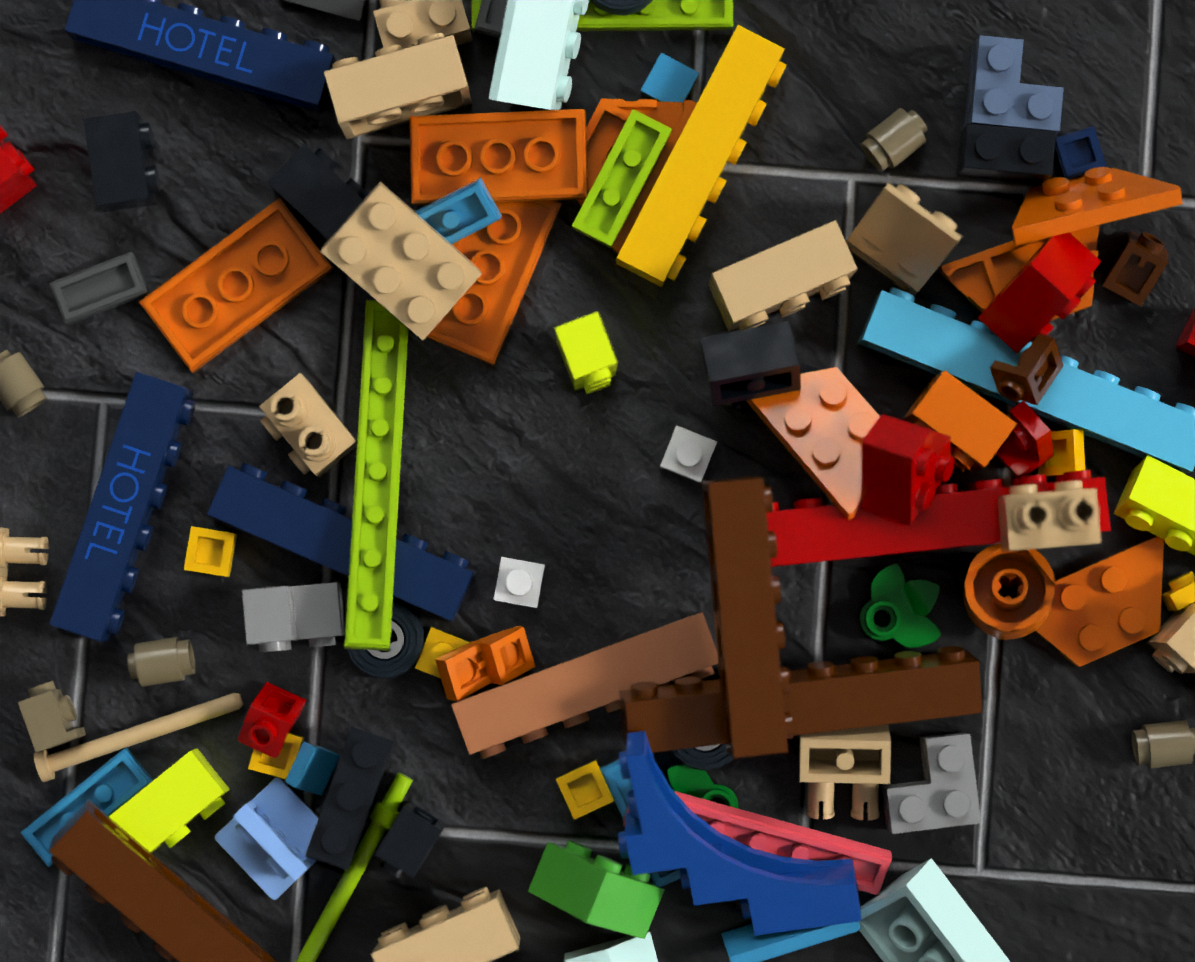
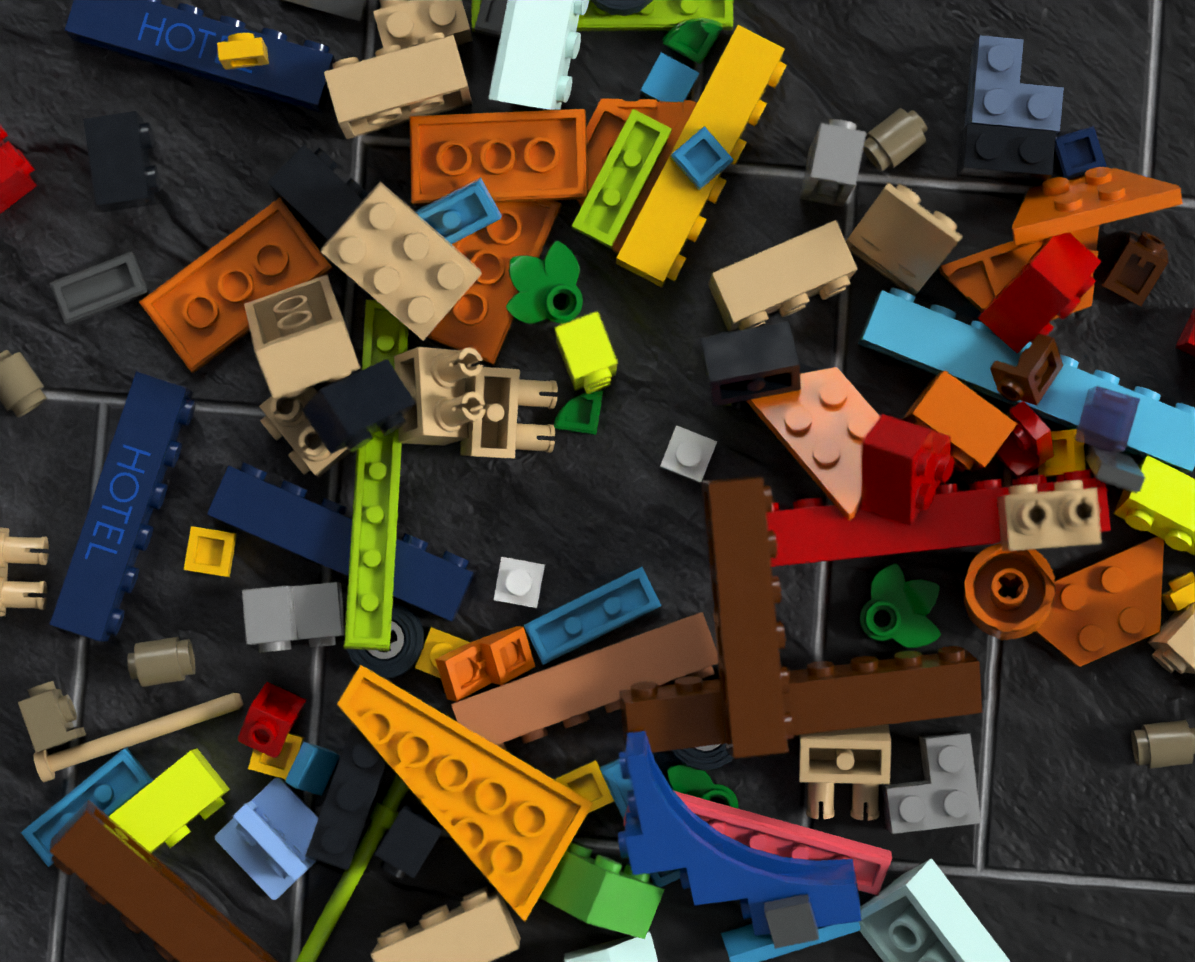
none -> yellow plate [217,33,269,70]
none -> tan brick [244,275,360,399]
none -> black brick [301,359,416,455]
none -> light orange wing [337,665,593,921]
none -> tan brick [394,347,486,446]
none -> tan brick [460,367,558,459]
none -> green plate [506,241,583,324]
none -> dark azure tile [524,567,661,665]
none -> green tile [554,391,603,435]
none -> green tile [663,18,723,65]
none -> dark azure tile [670,126,733,190]
none -> dark grey tile [764,894,819,949]
none -> light grey brick [799,119,866,207]
none -> clear purple panel [1074,386,1140,453]
none -> dark grey tile [1084,438,1145,493]

